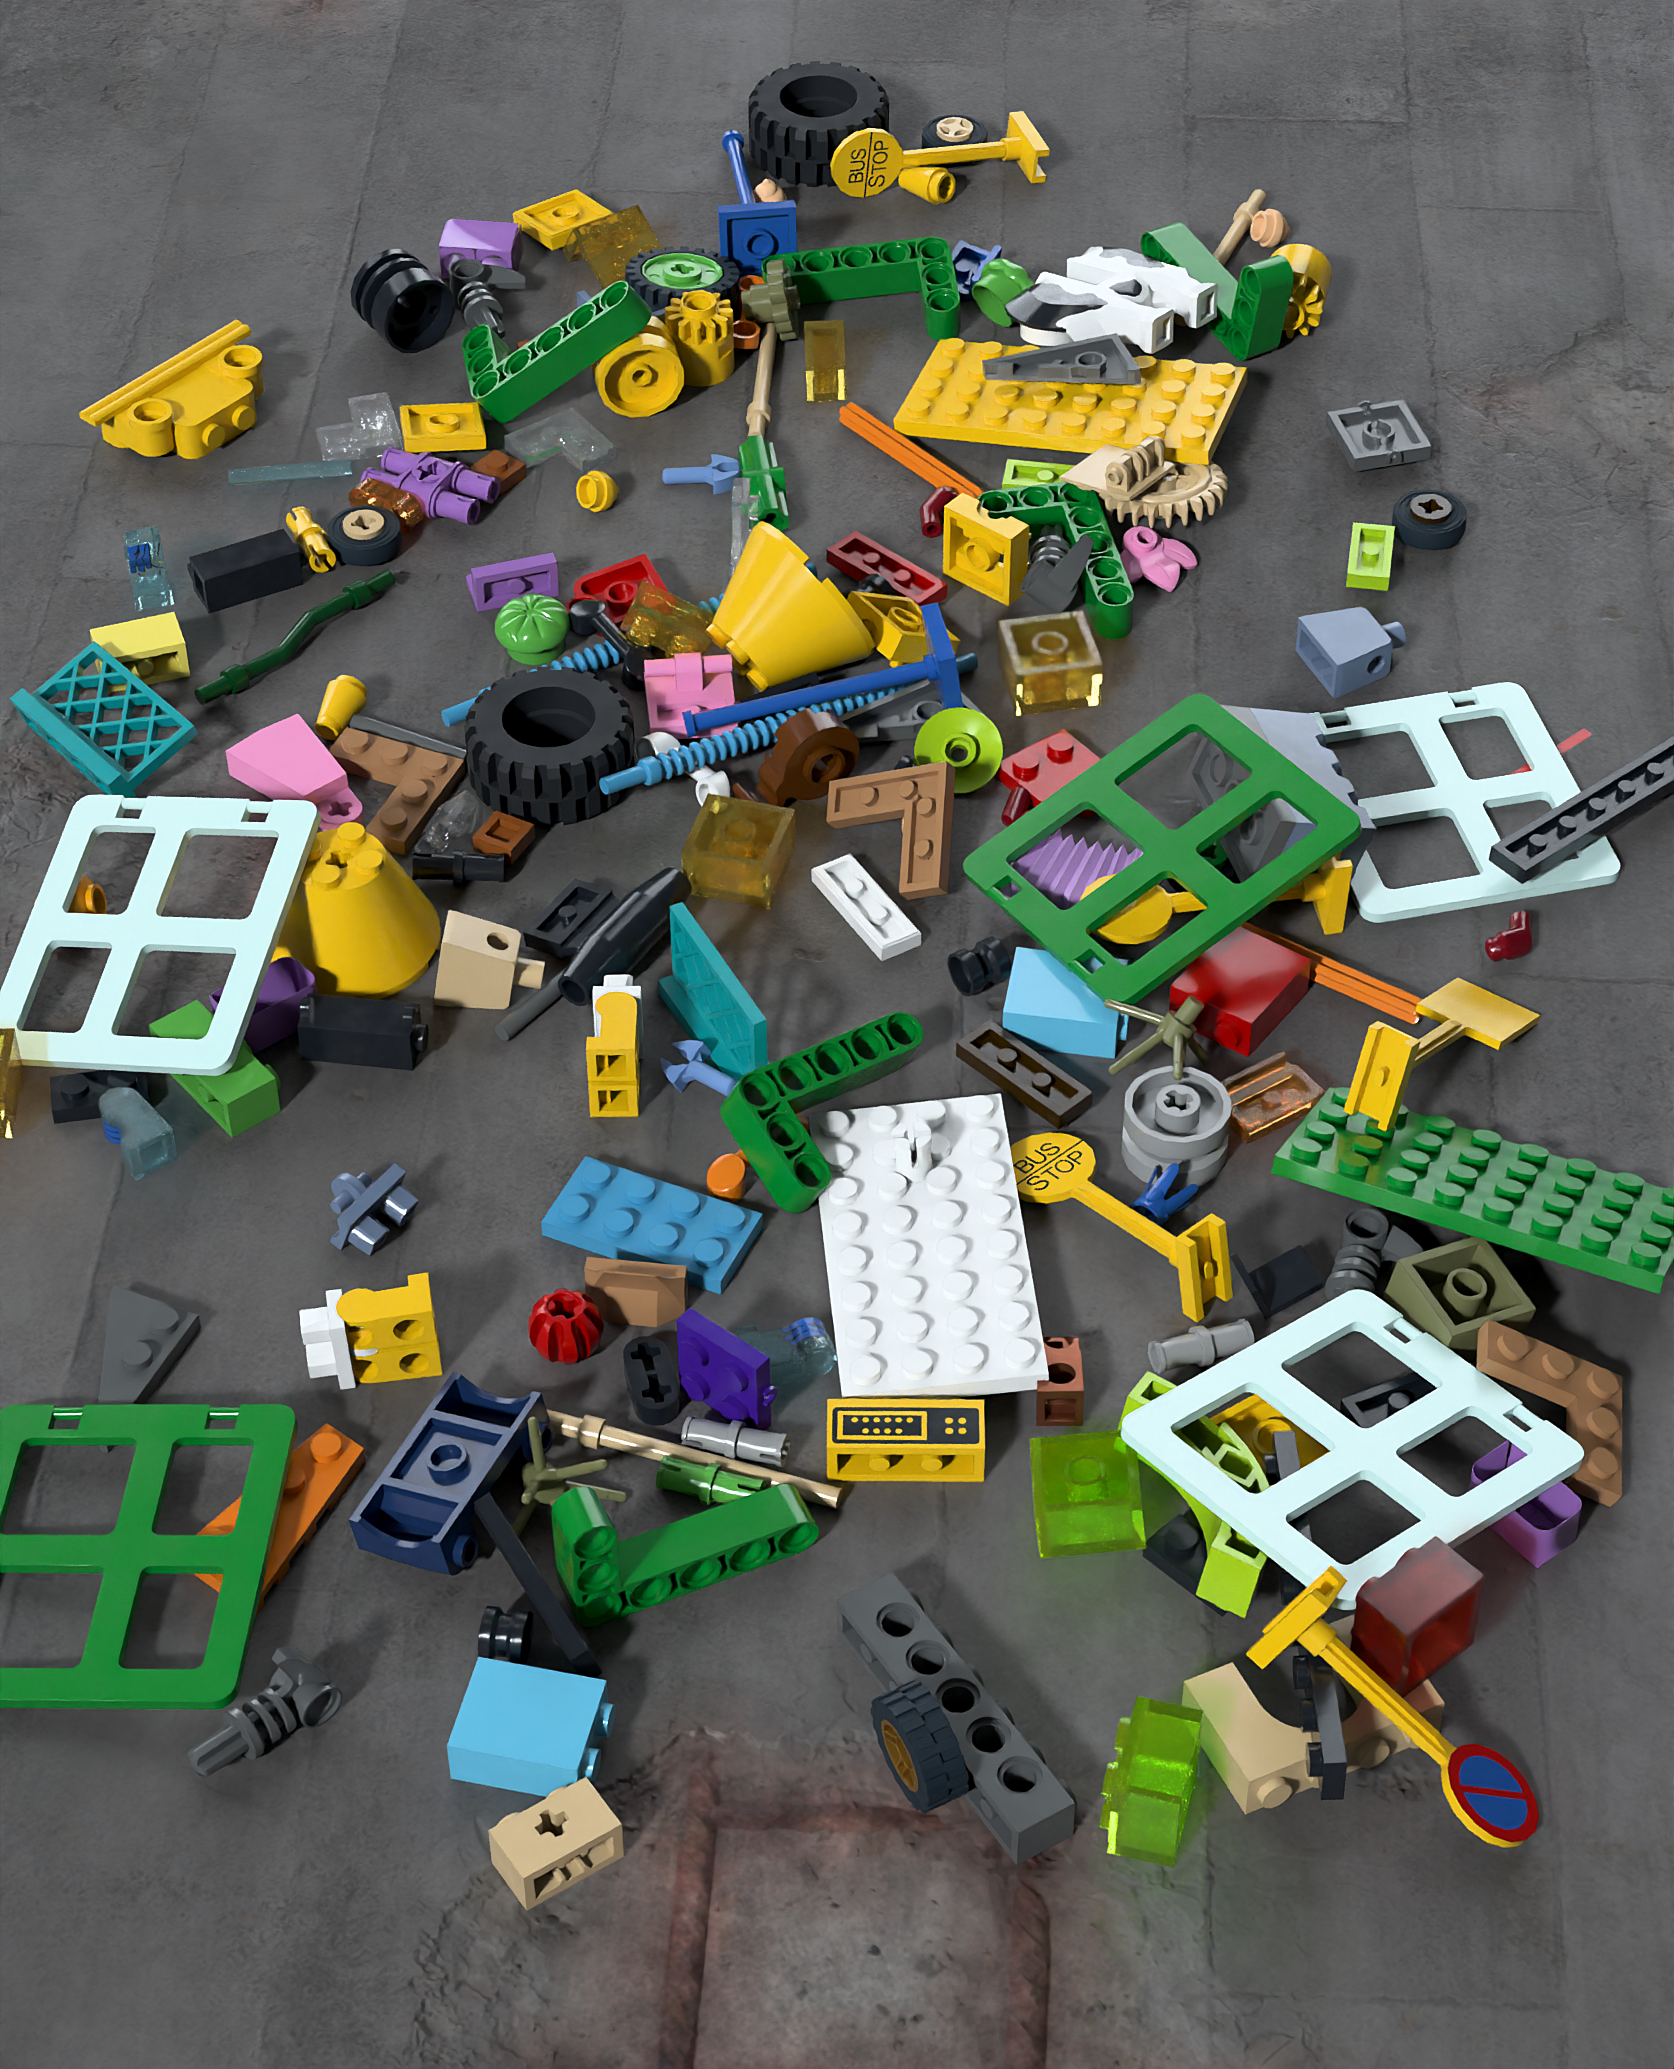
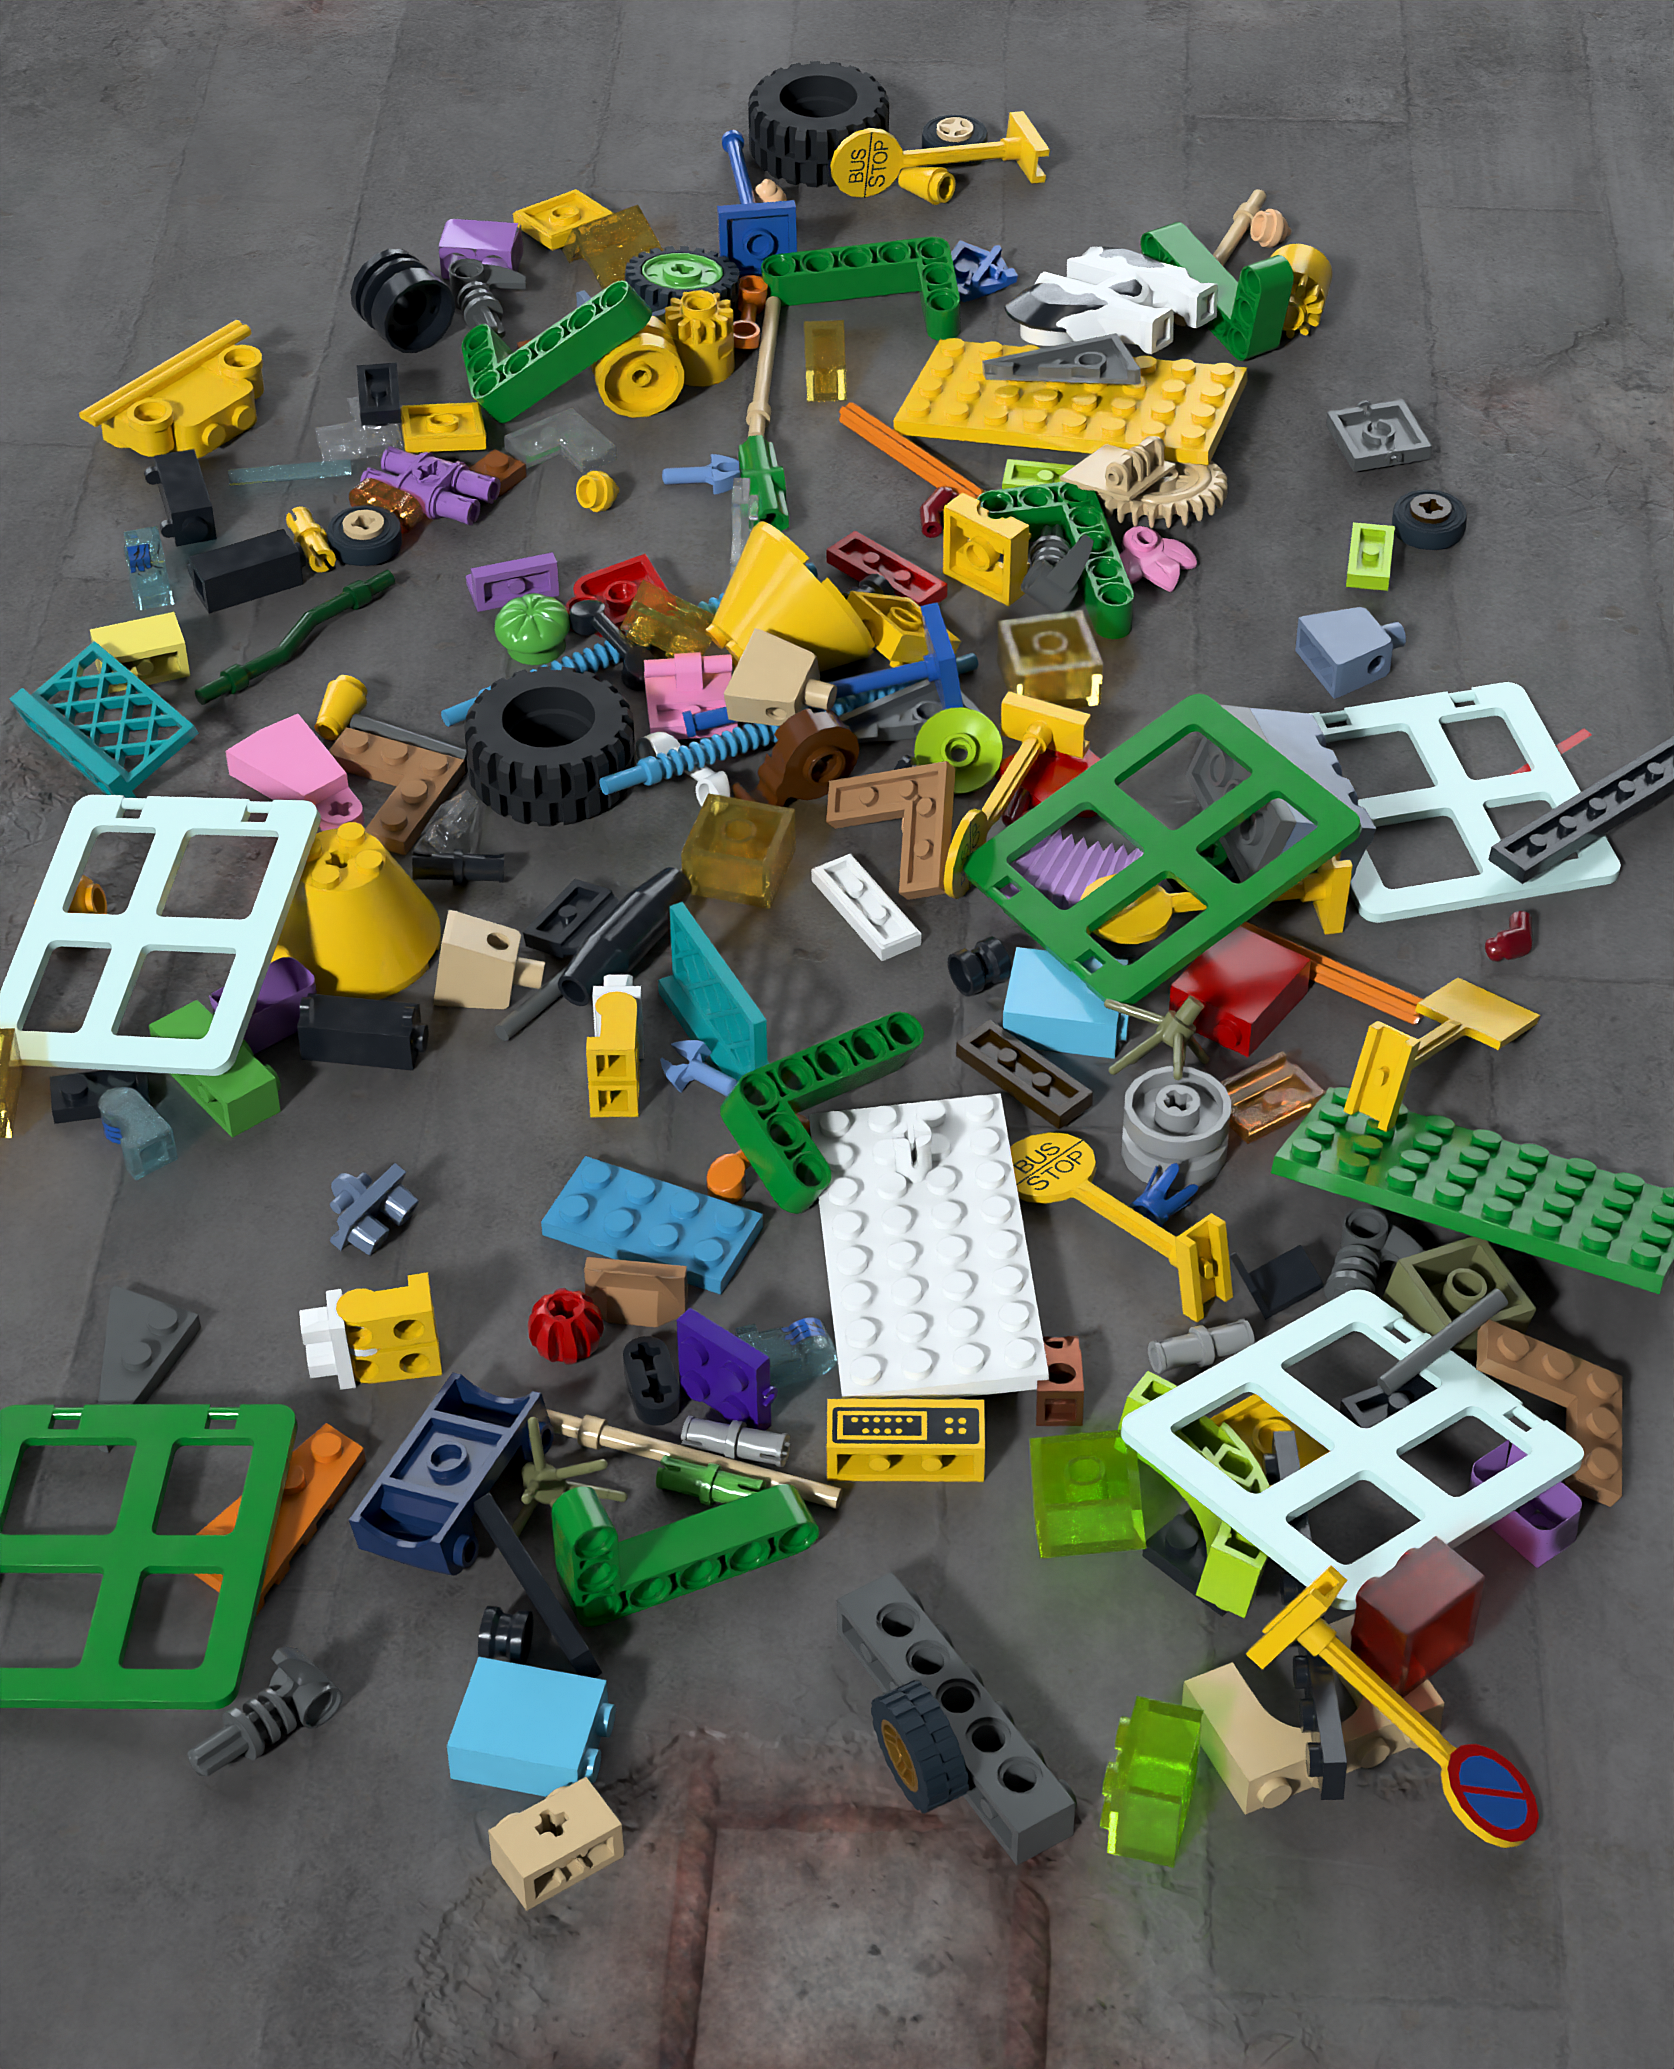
dark orange plate [472,811,535,864] -> none
olive plant [741,259,801,341] -> none
bright green piece [972,259,1035,327] -> none
none -> black brick [144,449,217,547]
none -> black plate [357,362,402,426]
none -> tan torso [724,628,837,726]
none -> yellow piece [944,691,1091,899]
none -> dark grey bar [1377,1288,1508,1395]

